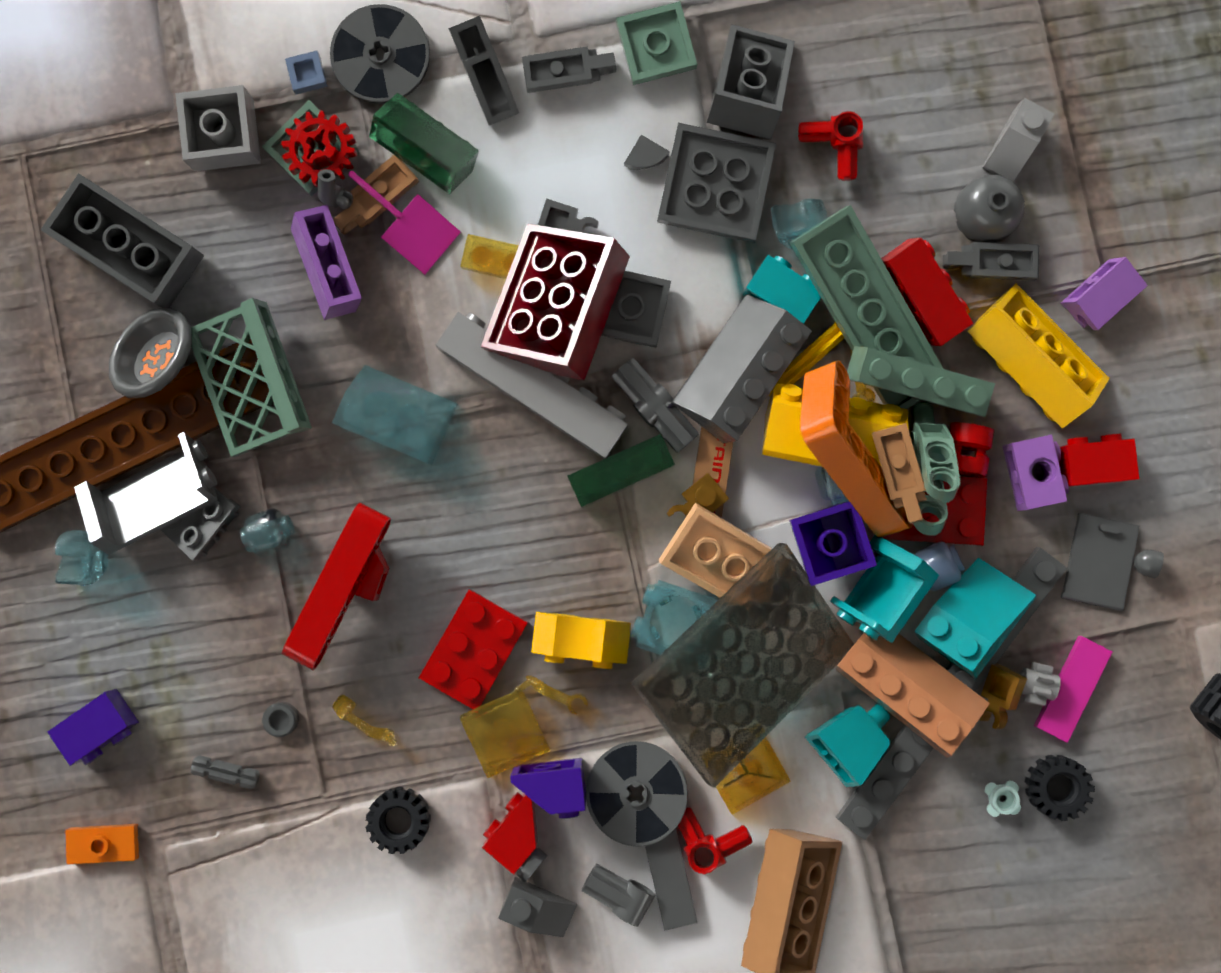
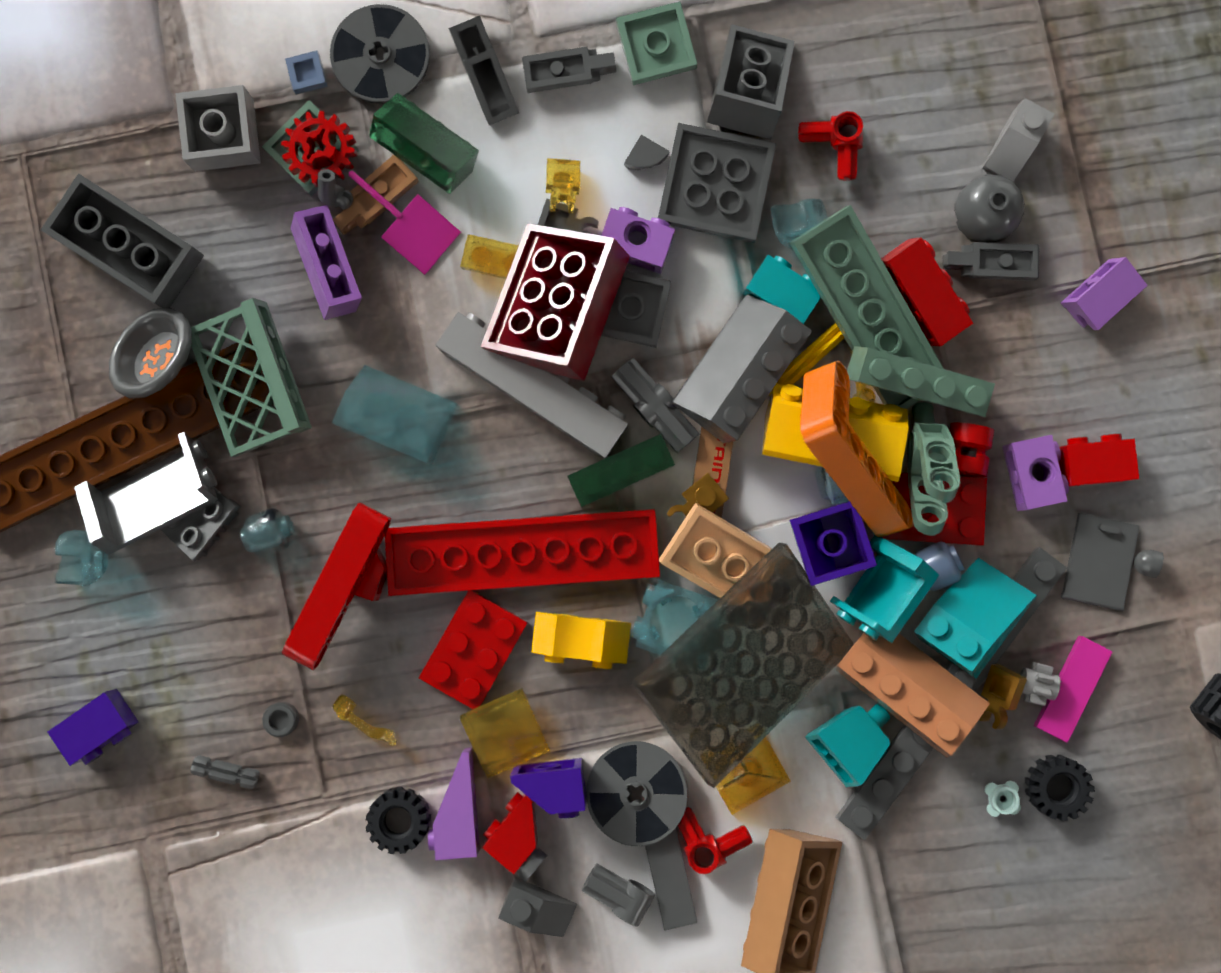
orange plate [65,824,139,864] -> none
clear yellow piece [514,675,588,715] -> none
medium nougat hinge [872,423,927,524] -> none
yellow slope [967,283,1110,429] -> none
none -> red plate [385,509,660,596]
none -> medium lavender slope [428,748,480,861]
none -> clear yellow plate [545,158,580,213]
none -> medium lavender brick [601,207,675,274]

